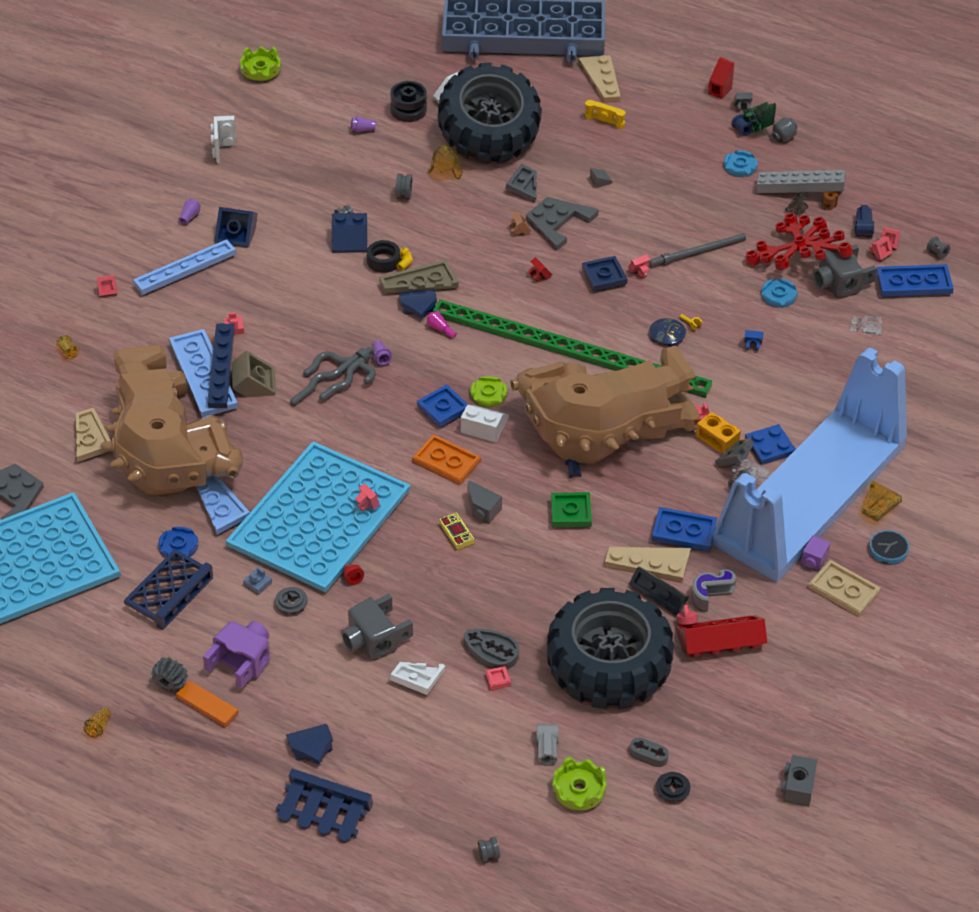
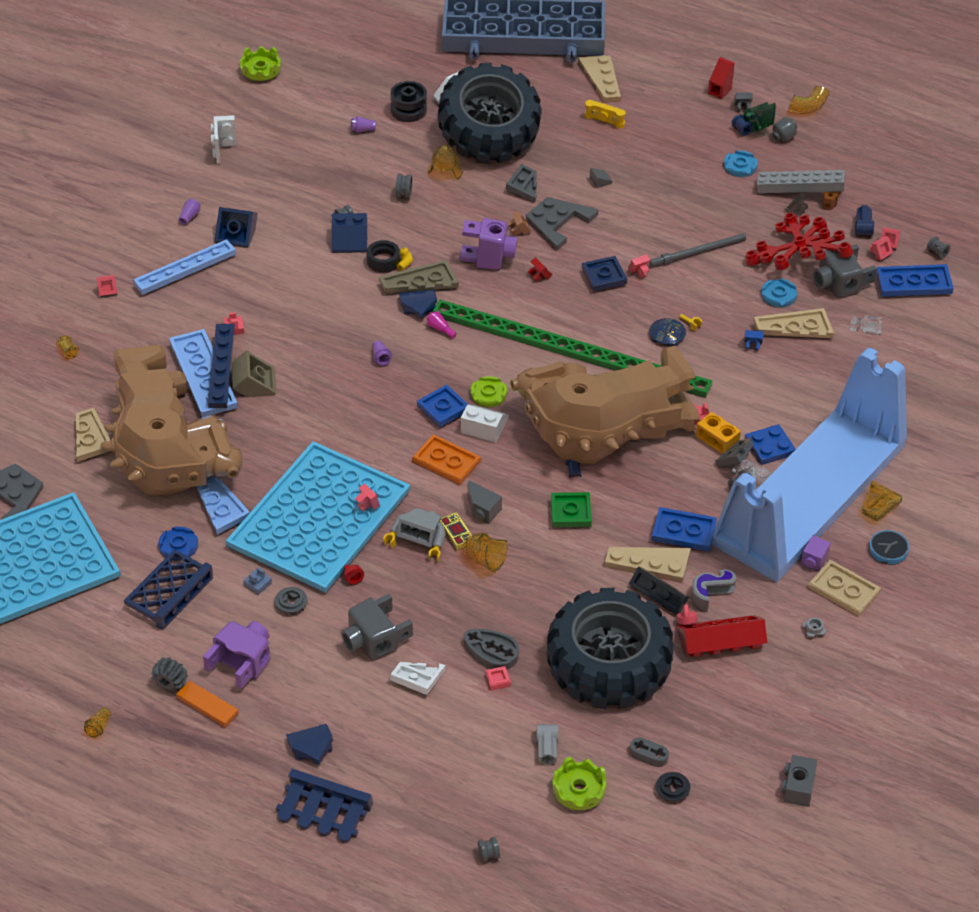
dark grey plant [290,347,376,405] -> none
none -> light grey torso [383,508,446,563]
none -> medium lavender piece [460,218,517,270]
none -> clear yellow helmet [463,533,508,572]
none -> tan wing [753,308,834,338]
none -> clear yellow cylinder [788,86,830,114]
none -> light grey plate [803,617,826,638]

